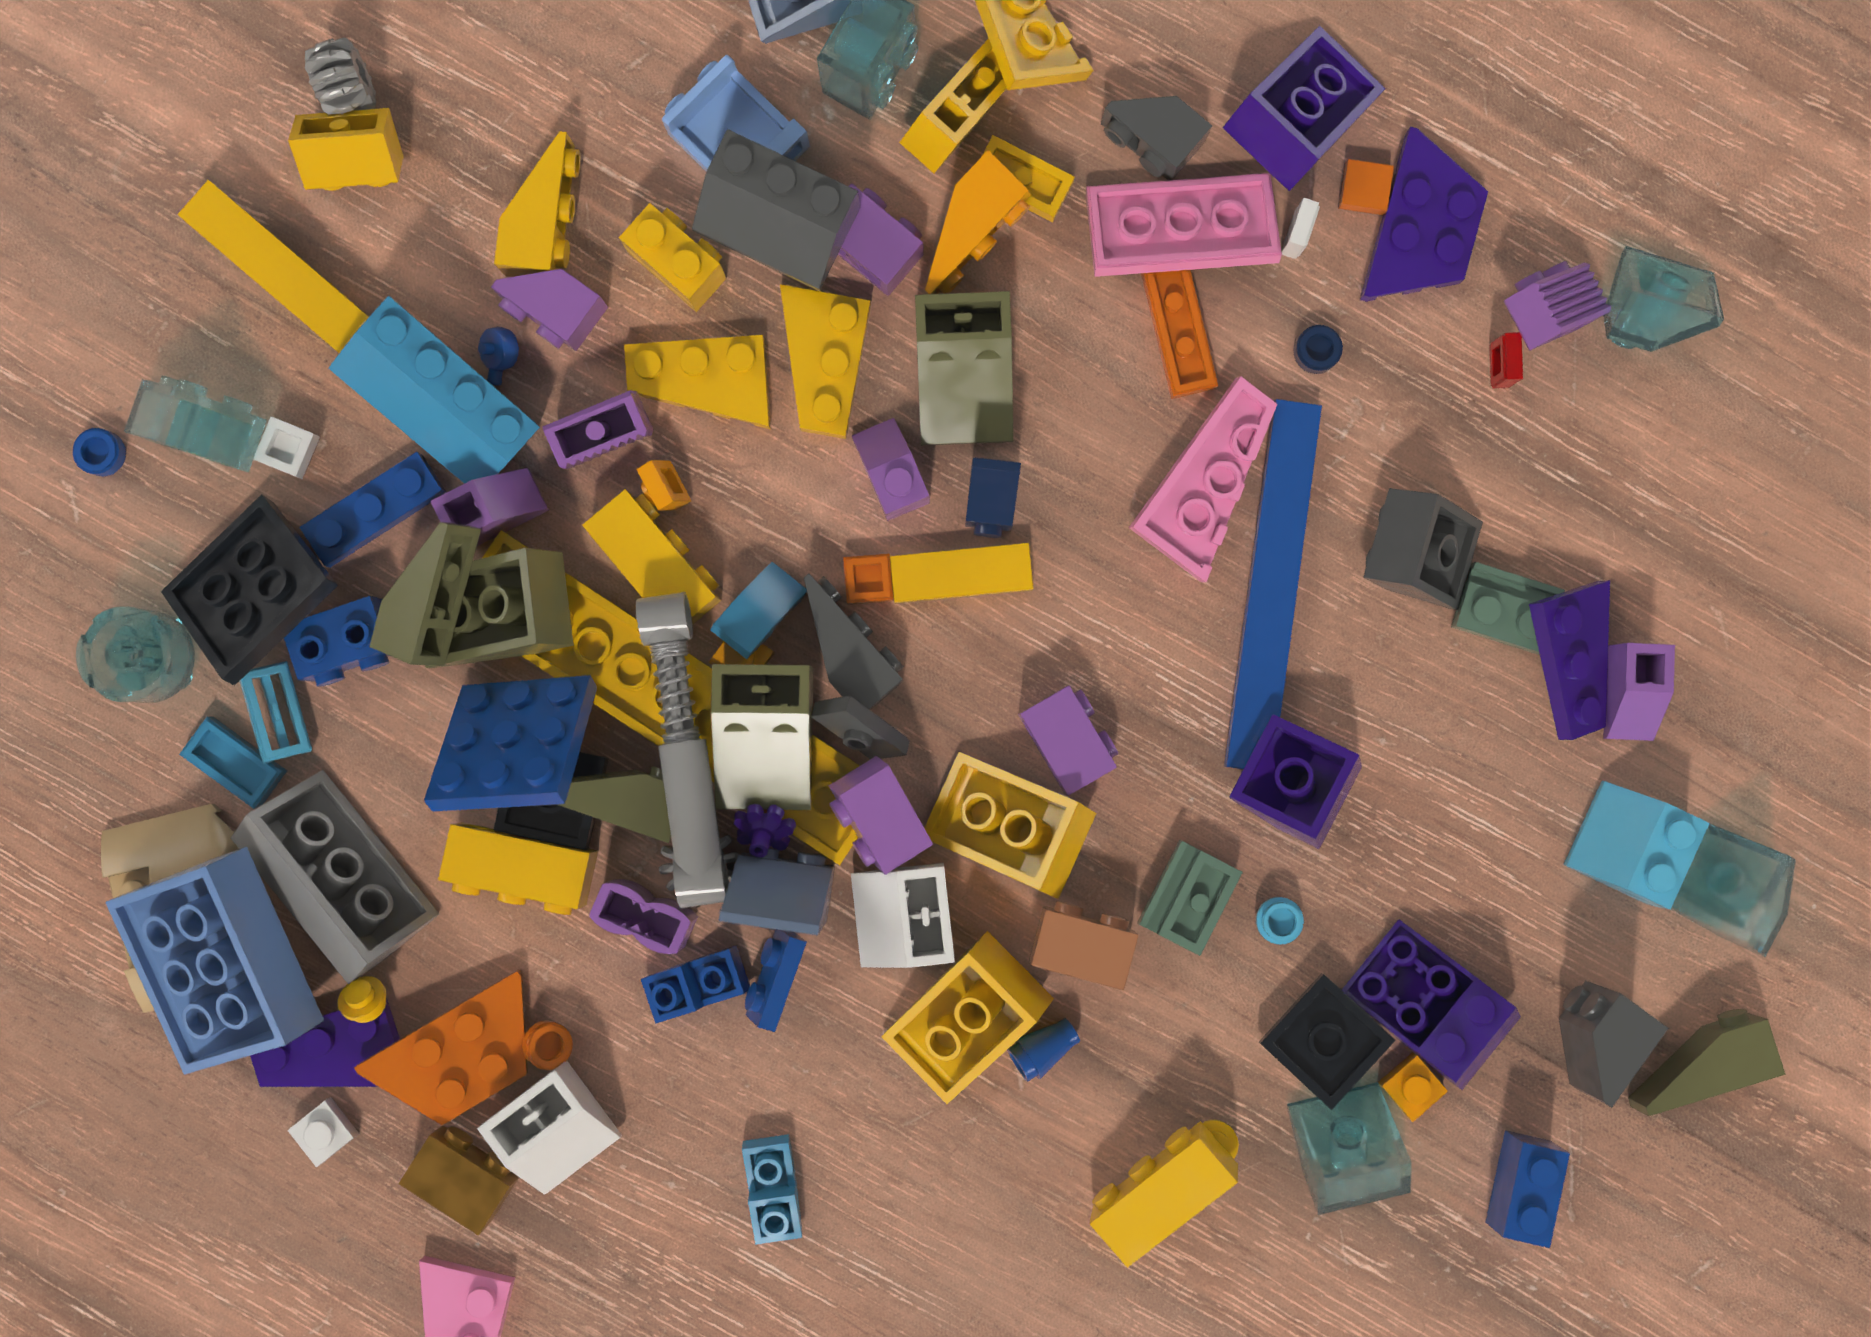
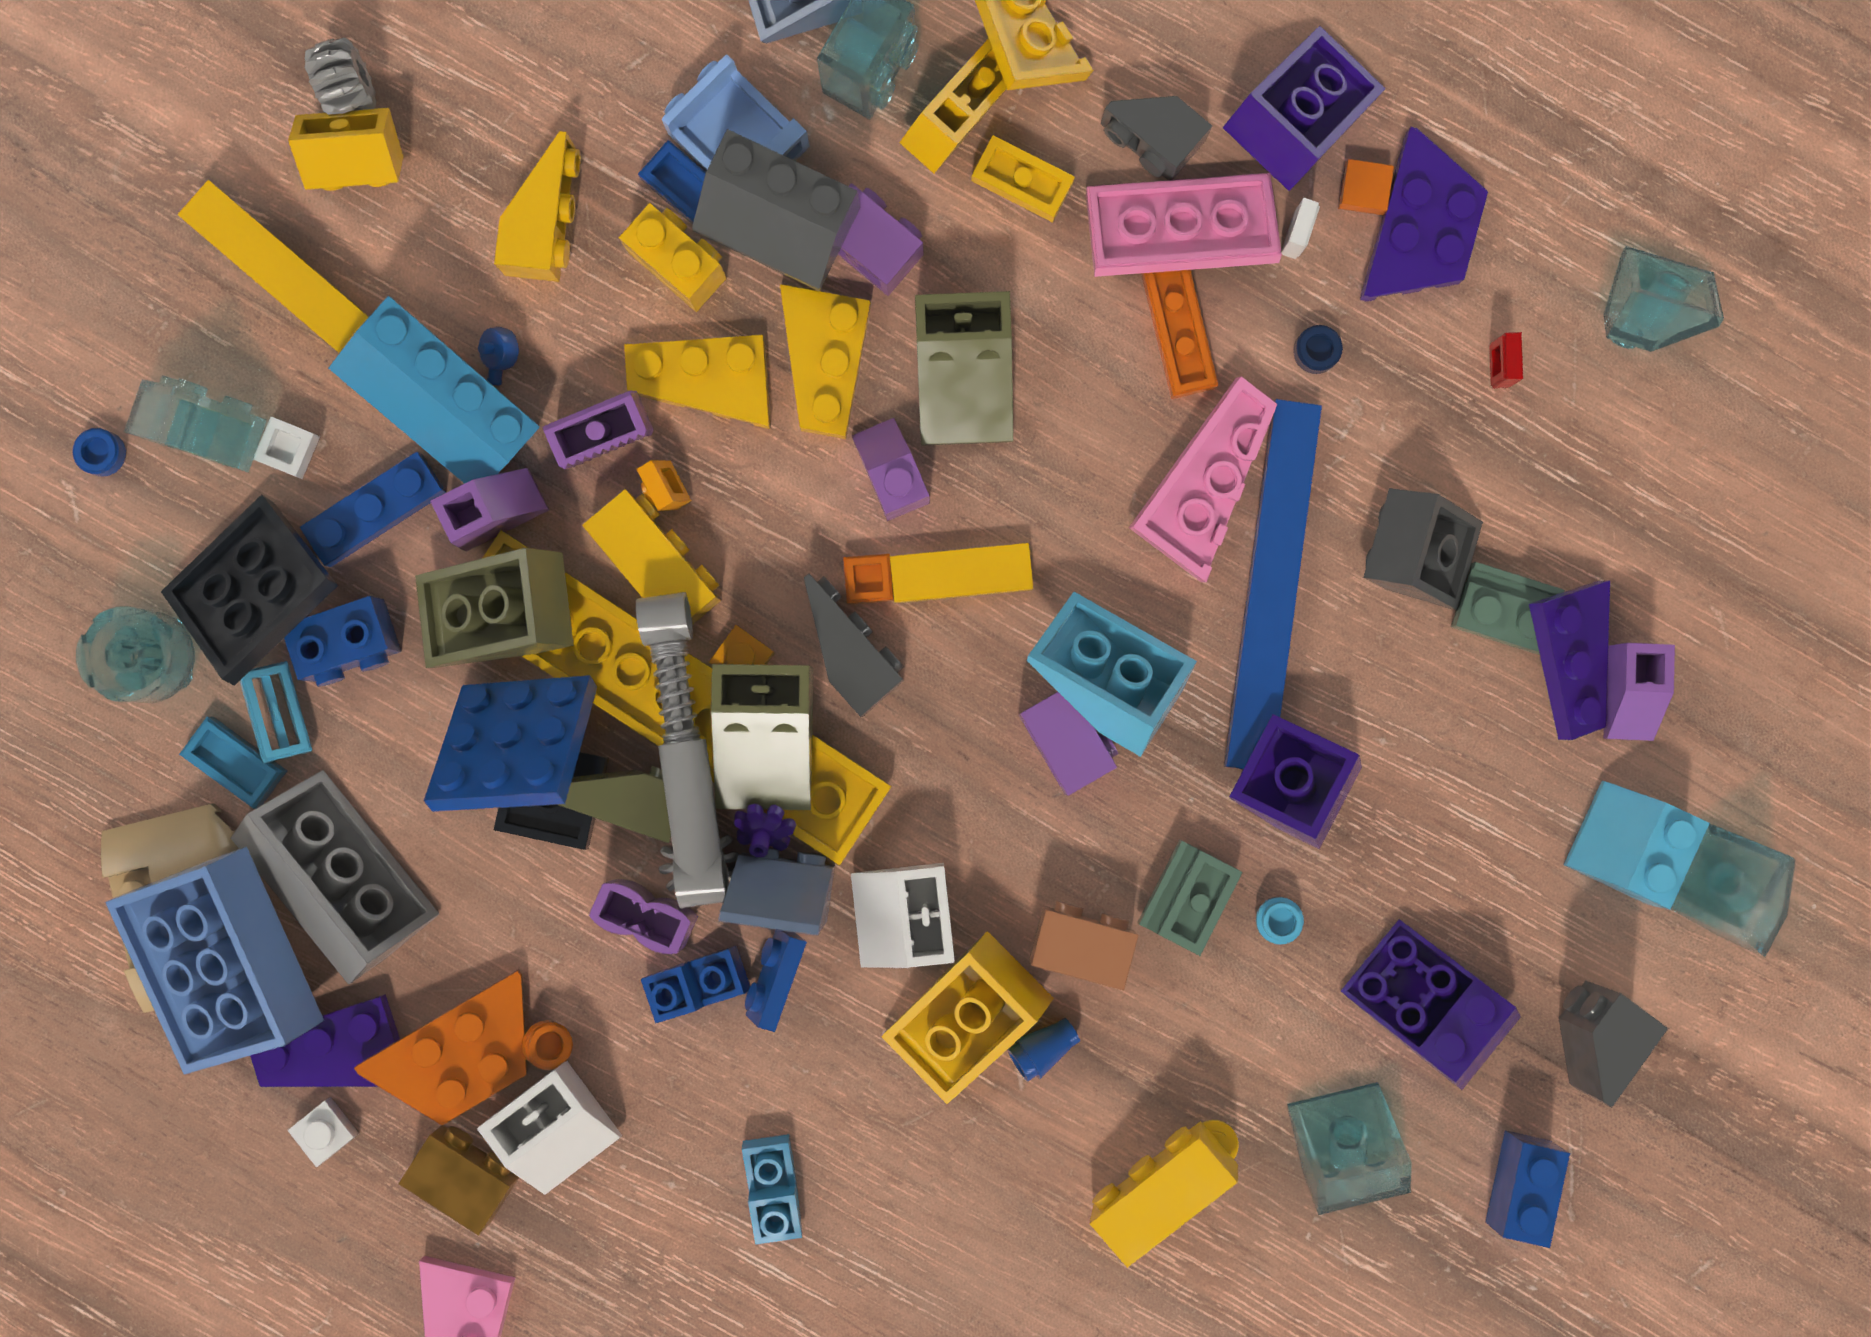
yellow plate [337,976,386,1023] -> none
olive slope [370,522,481,666] -> none
yellow brick [438,822,598,915] -> none
medium lavender slope [491,269,608,351] -> none
dark azure slope [710,562,807,659] -> none
dark grey plate [811,695,910,759] -> none
medium lavender brick [828,756,934,875] -> none
yellow slope [924,752,1097,900] -> none
light orange slope [925,150,1031,294] -> none
dark blue slope [965,457,1021,538] -> none
black plate [1259,973,1396,1110] -> none
light orange plate [1377,1052,1448,1122] -> none
medium lavender brick [1504,261,1611,351] -> none
olive slope [1628,1009,1786,1116] -> none
none -> blue tile [638,140,706,224]
none -> medium azure slope [1027,592,1197,757]

